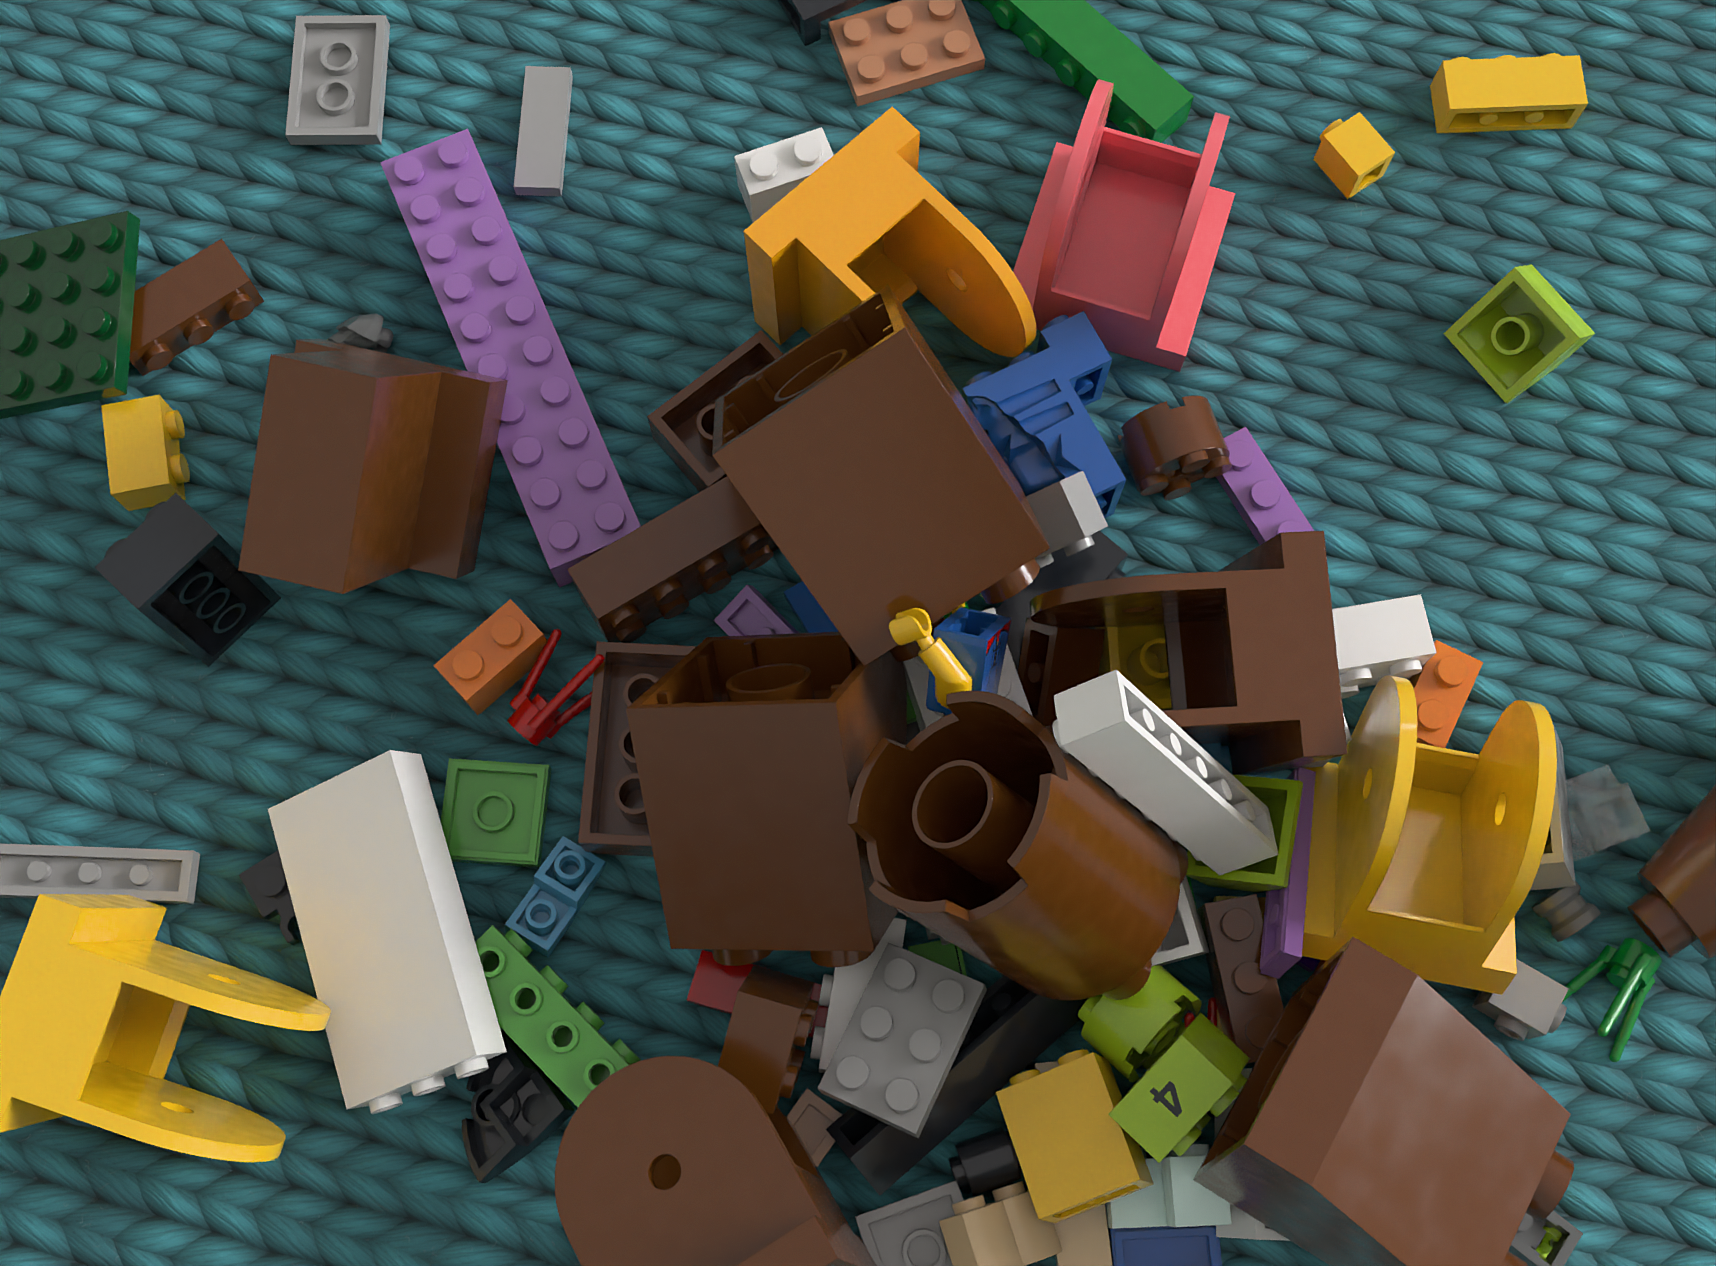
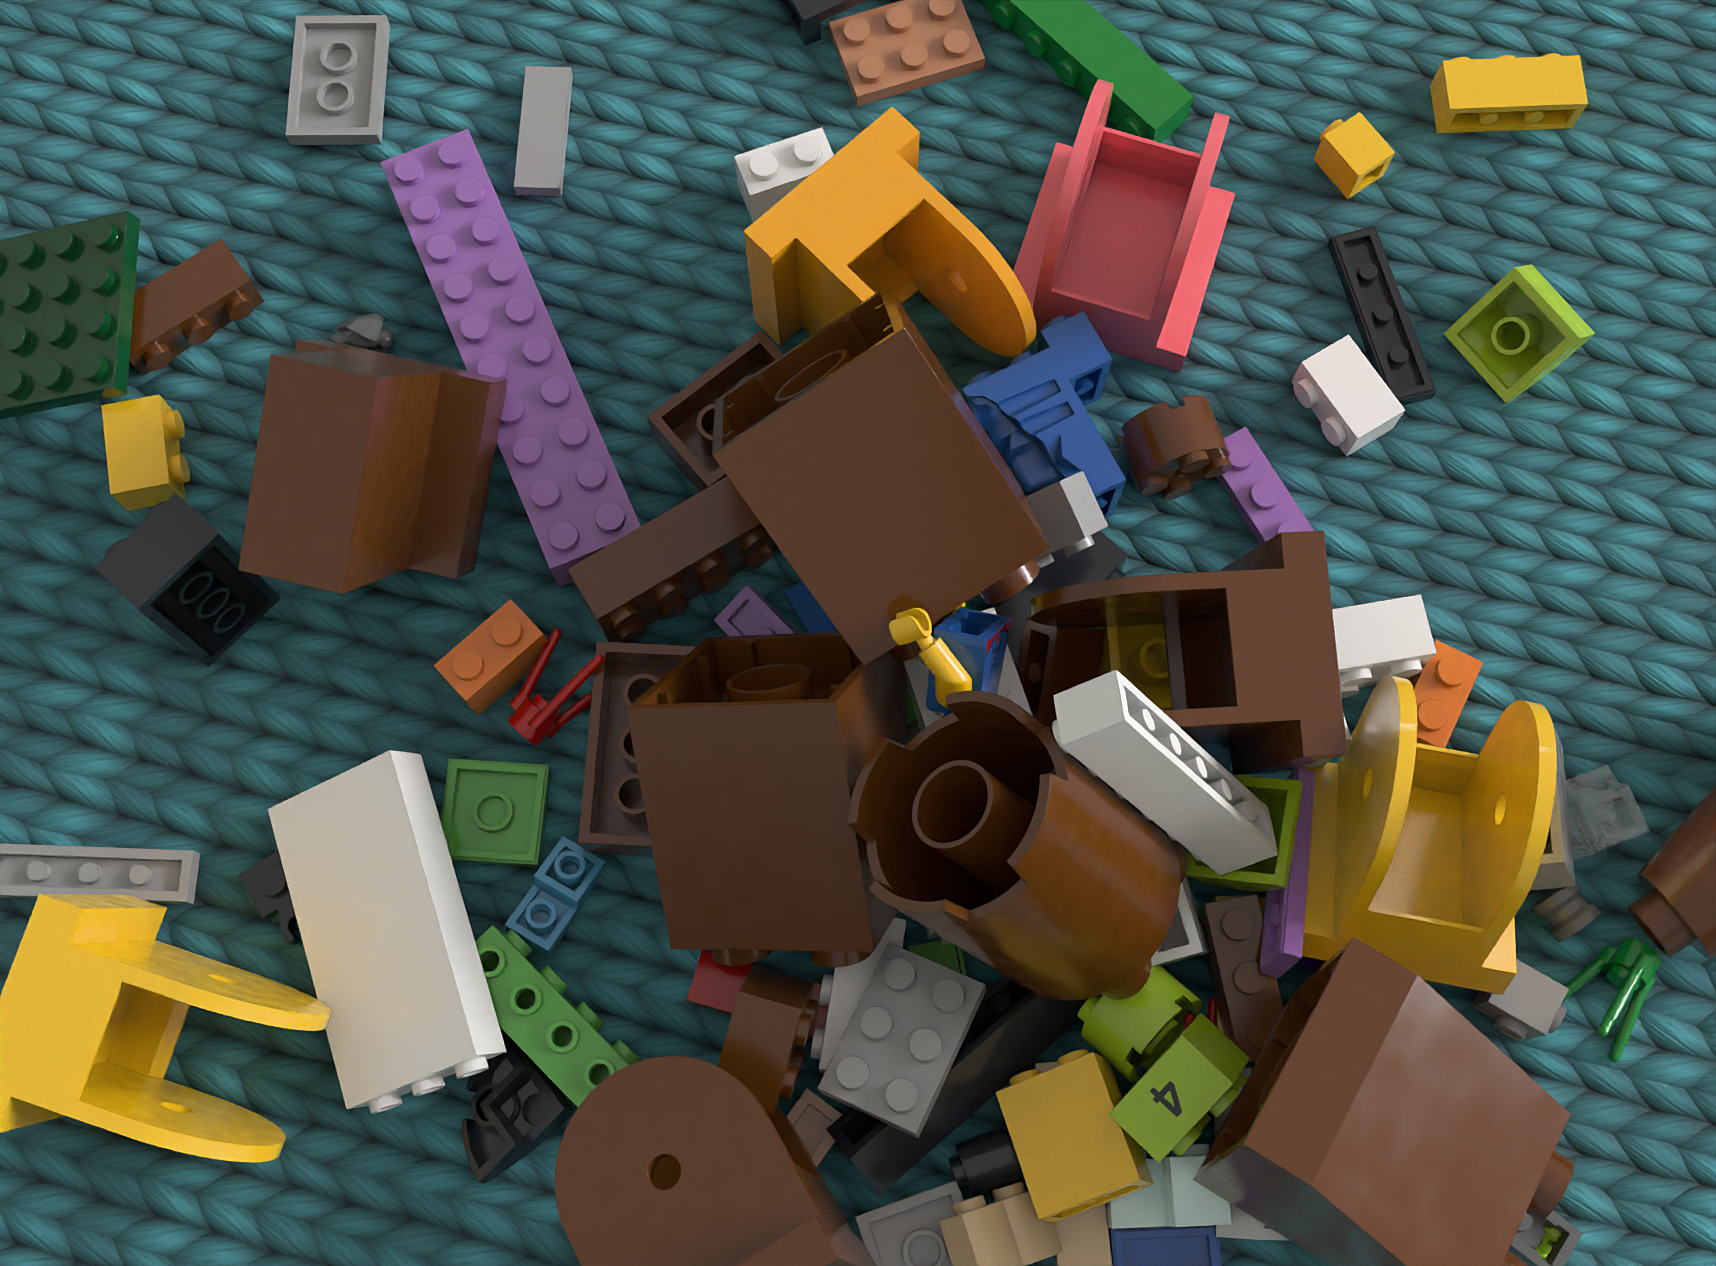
none -> white brick [1291,334,1405,456]
none -> black tile [1327,226,1437,406]

